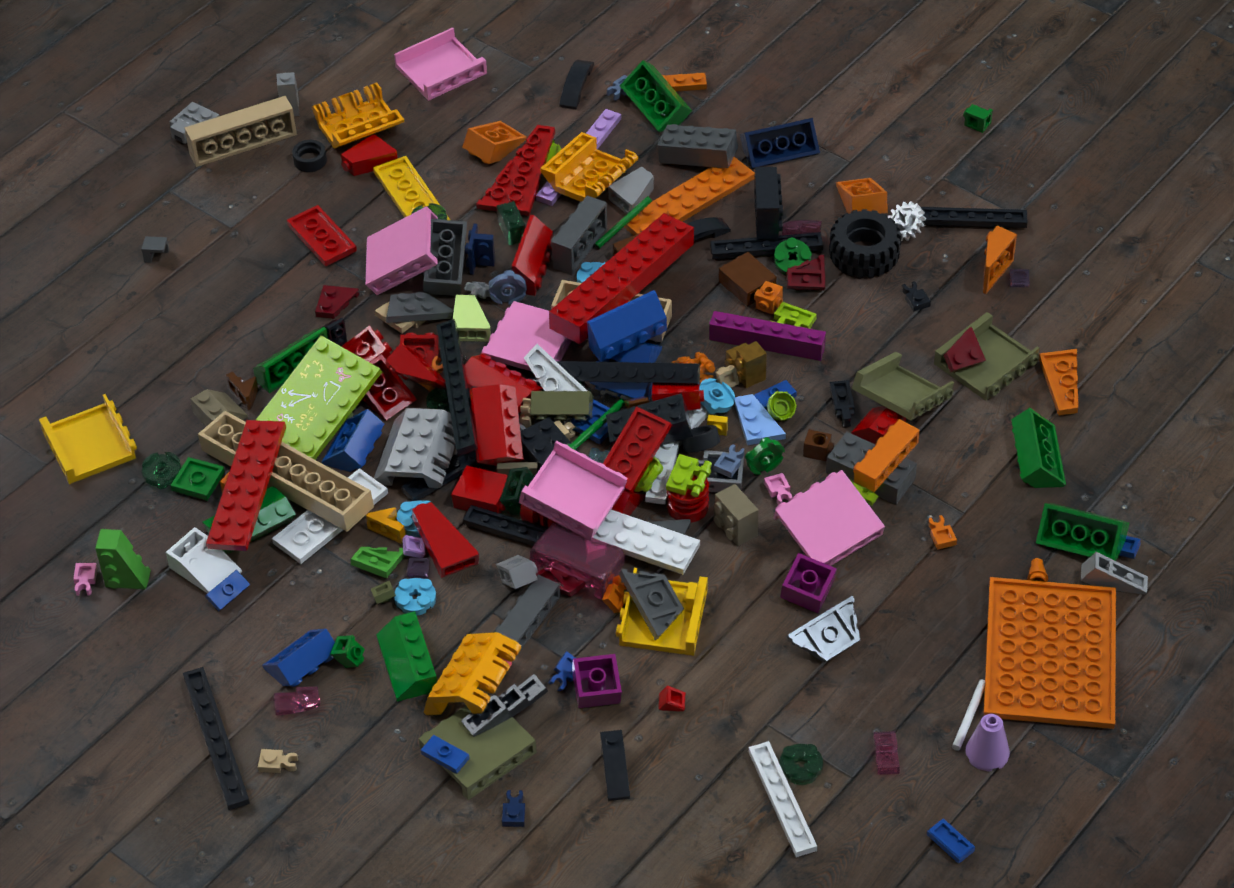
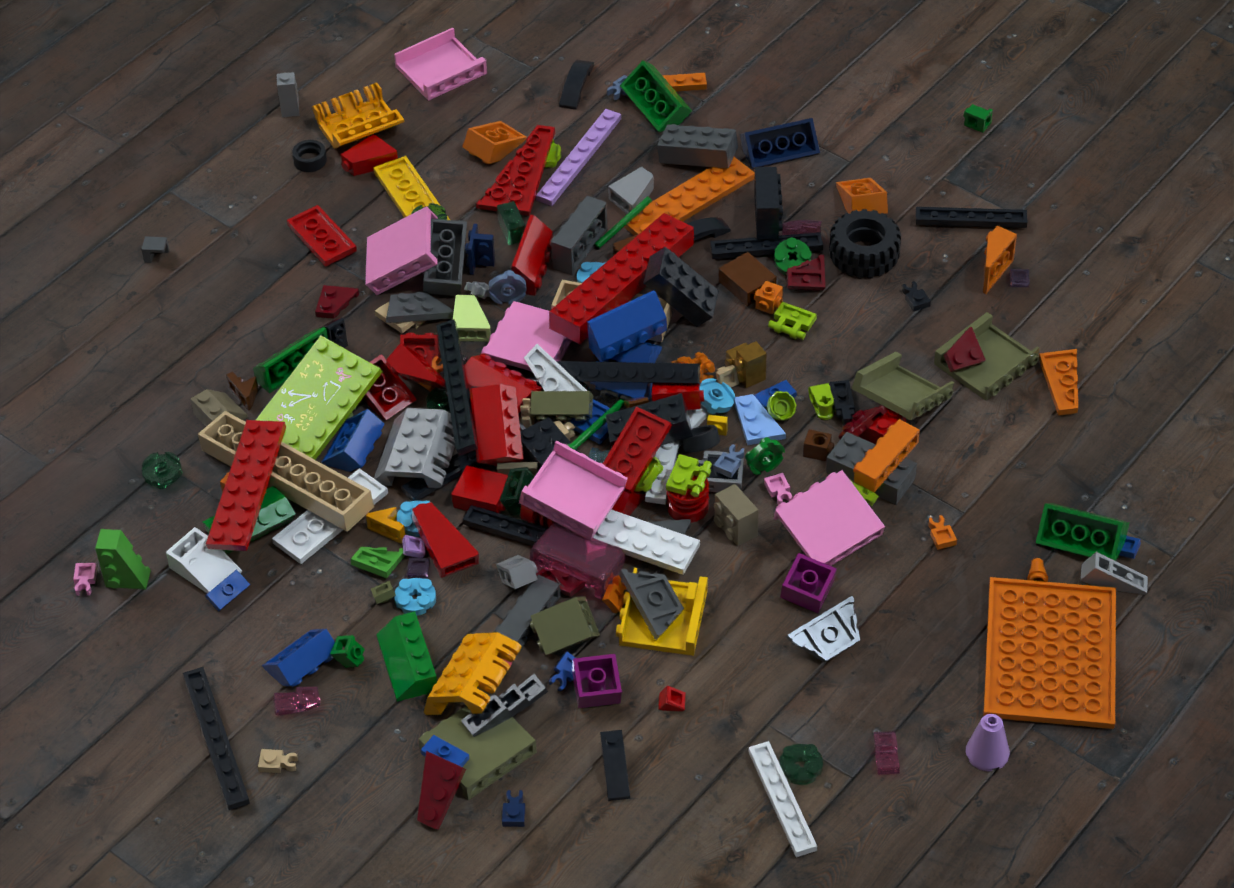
yellow panel [39,394,137,484] -> none
light grey piece [169,102,220,144] -> none
green plate [171,457,225,501] -> none
tan brick [184,96,297,167] -> none
red plate [341,325,392,362] -> none
light orange slope [540,132,638,202] -> none
magenta brick [709,311,826,361] -> none
white gear [888,201,926,241] -> none
blue plate [927,819,975,864] -> none
white bar [952,679,985,751] -> none
green slope [1011,408,1066,488] -> none
none -> dark red wing [417,751,466,830]
none -> olive slope [530,597,600,655]
none -> black brick [644,247,719,327]
none -> lime piece [808,383,834,420]
none -> dark red wing [838,405,887,440]

